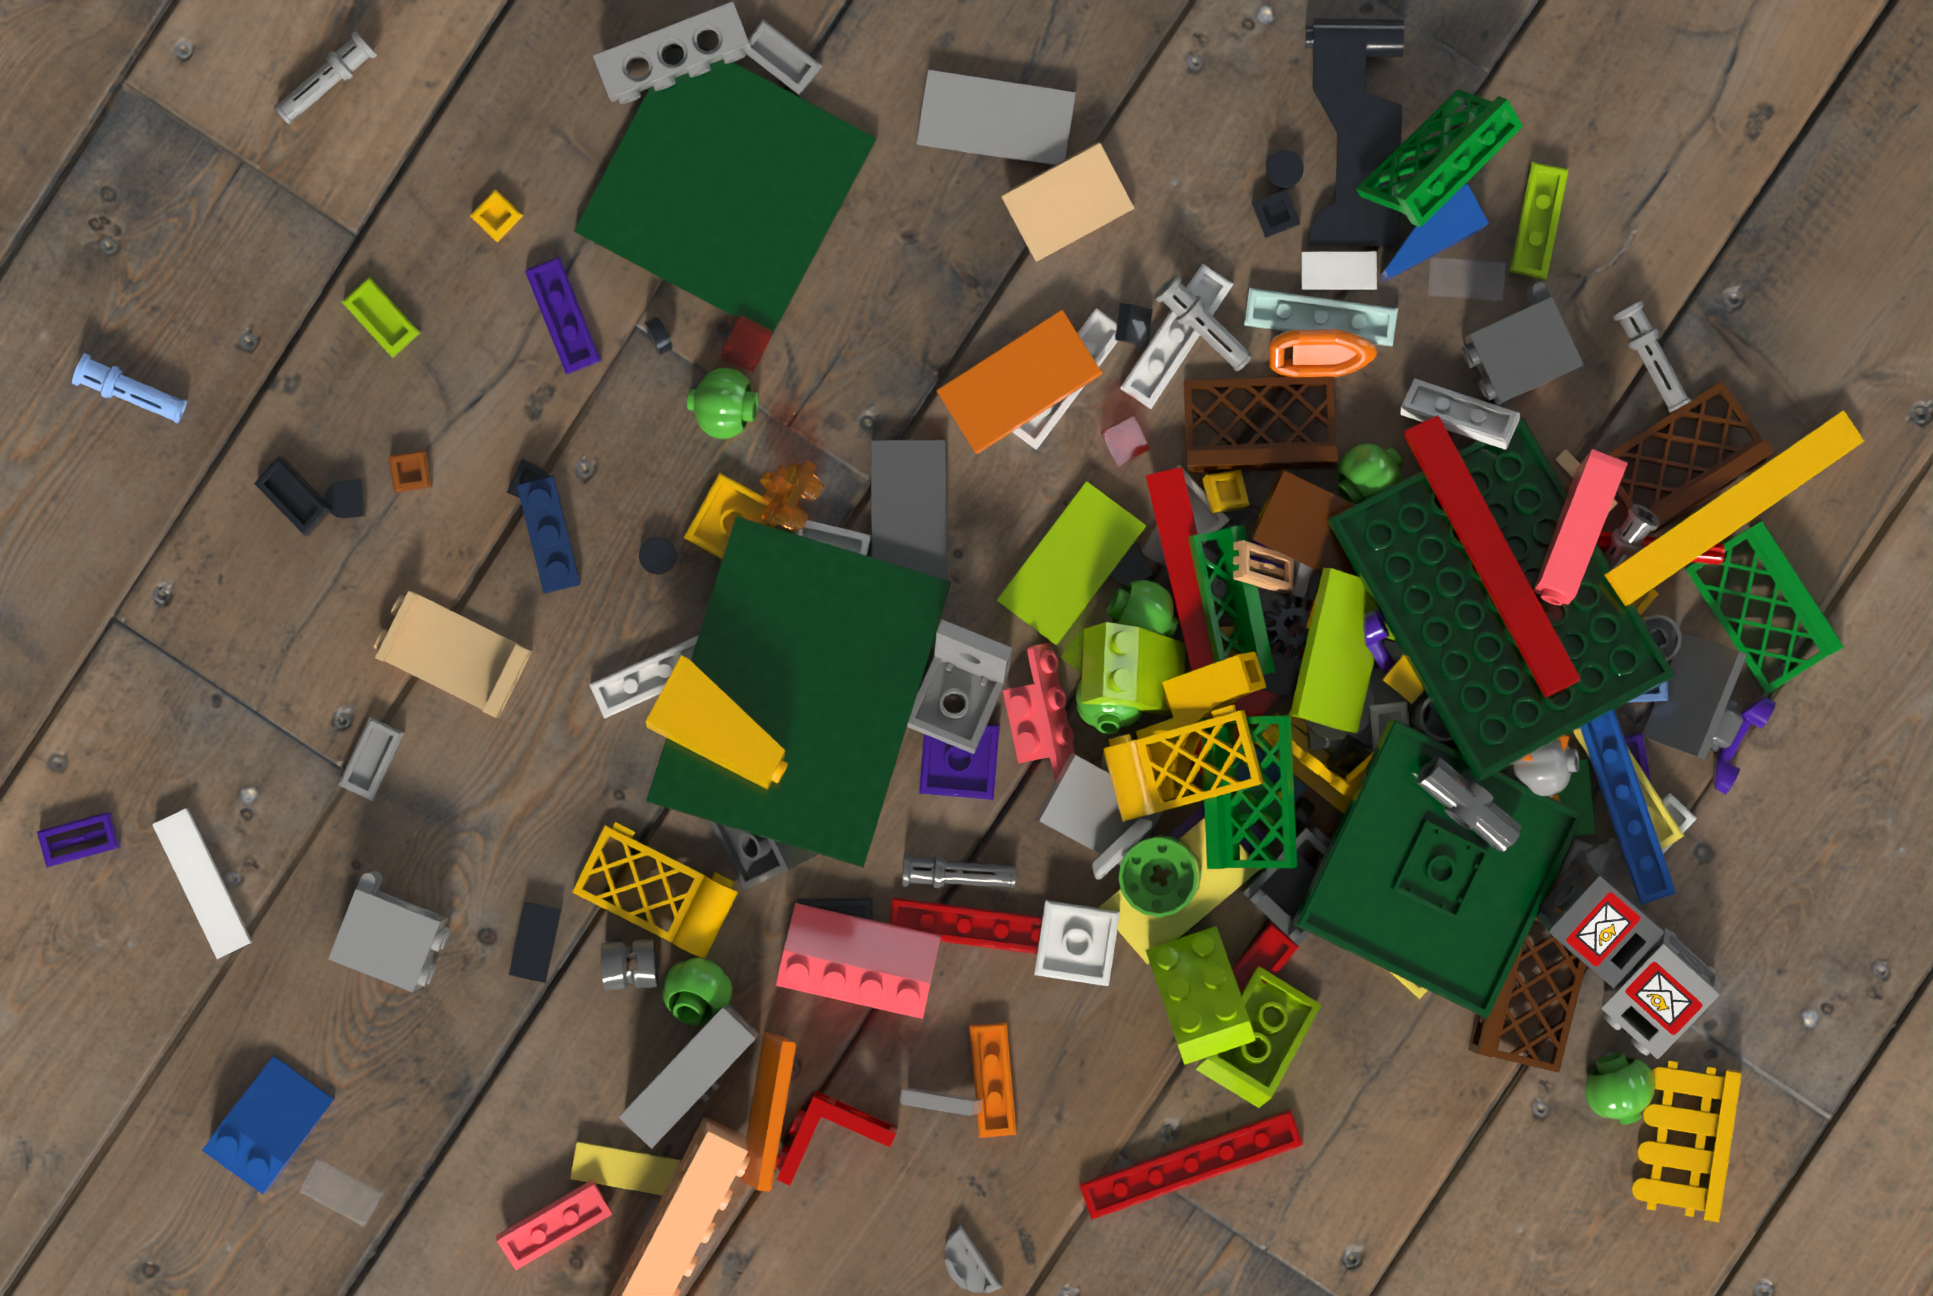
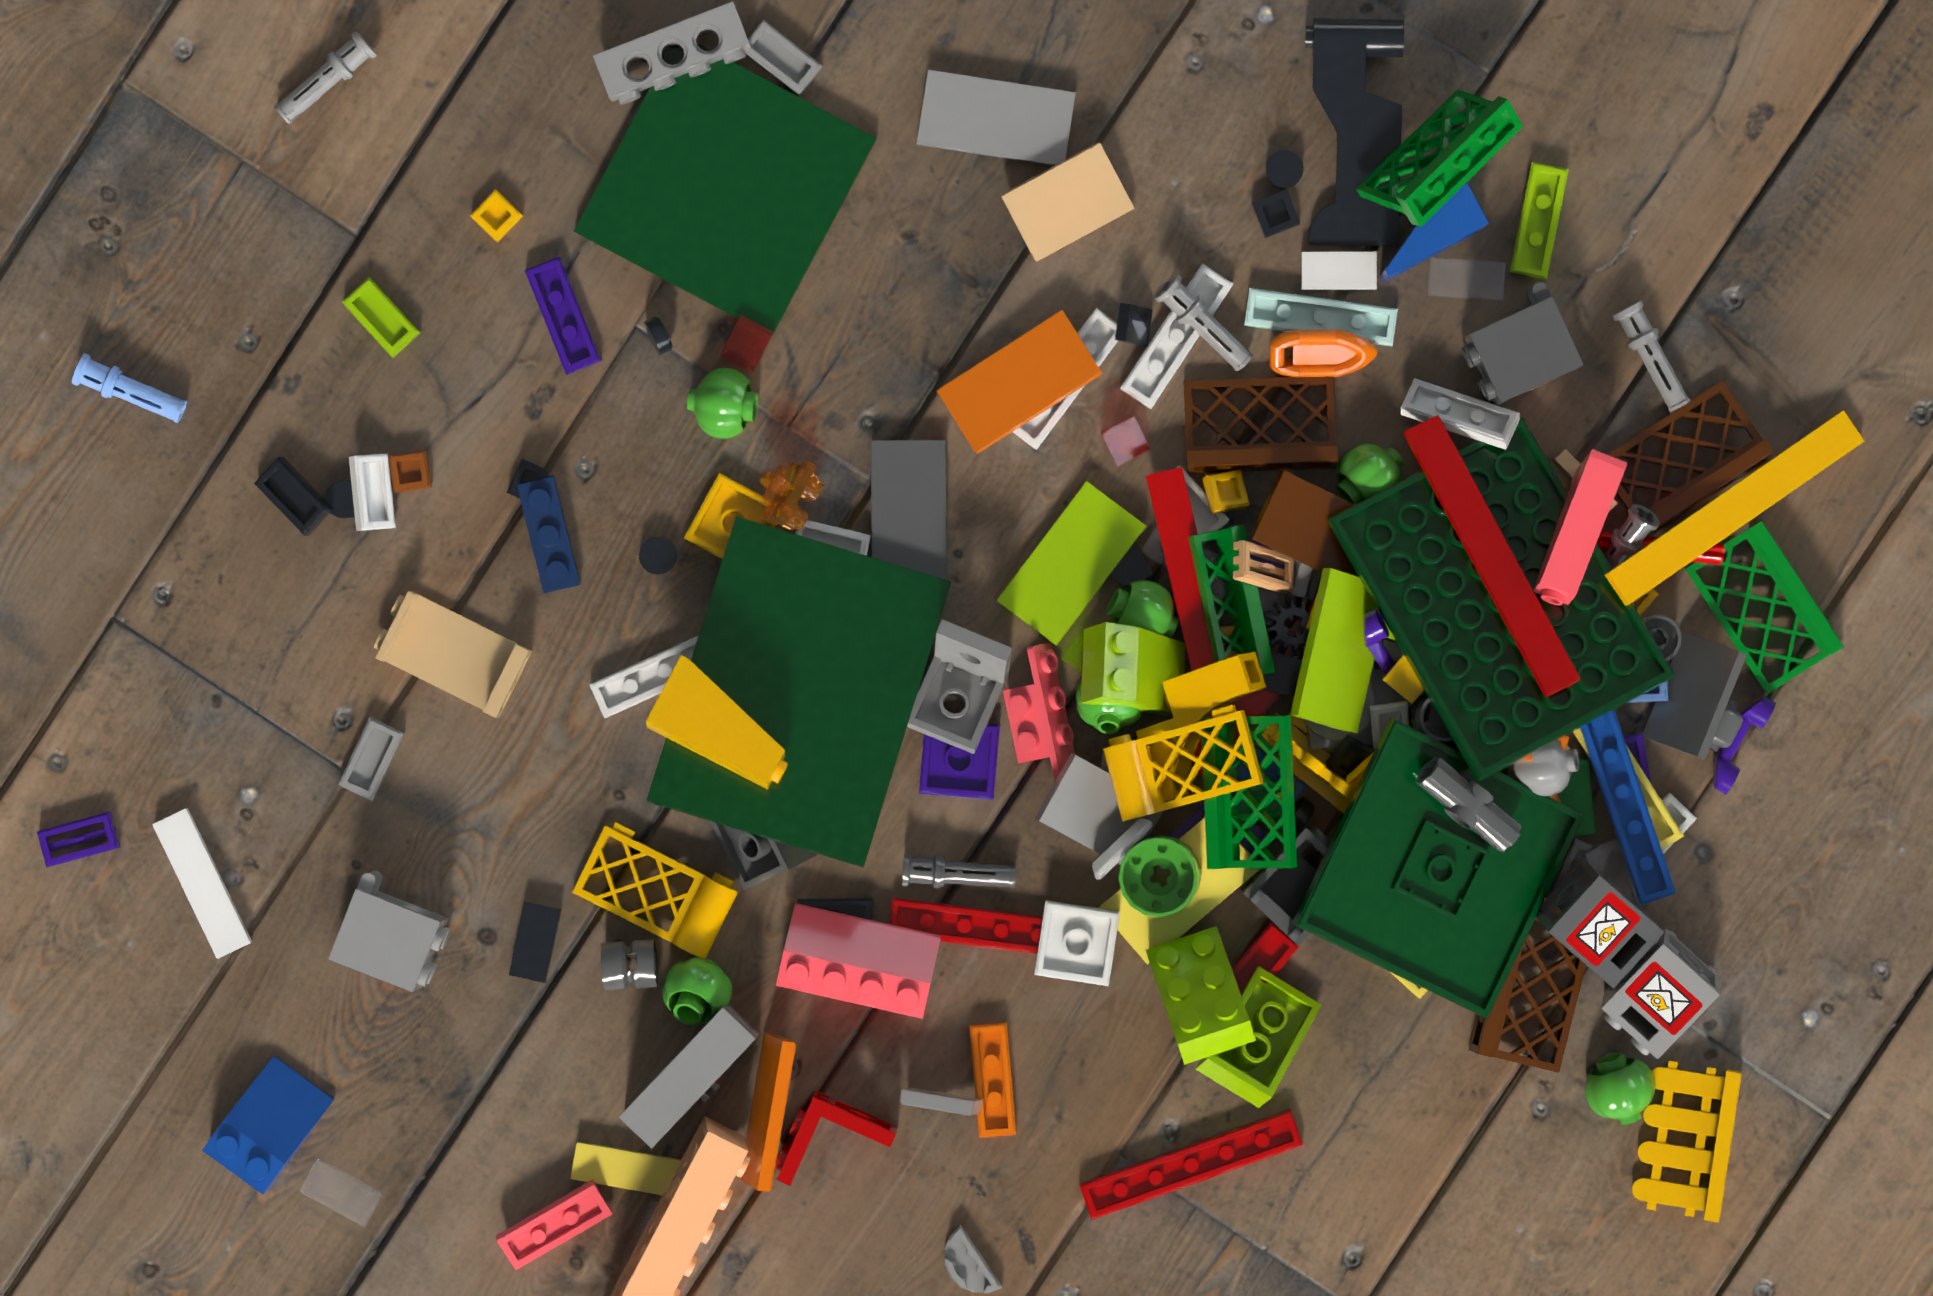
none -> white tile [349,453,396,531]

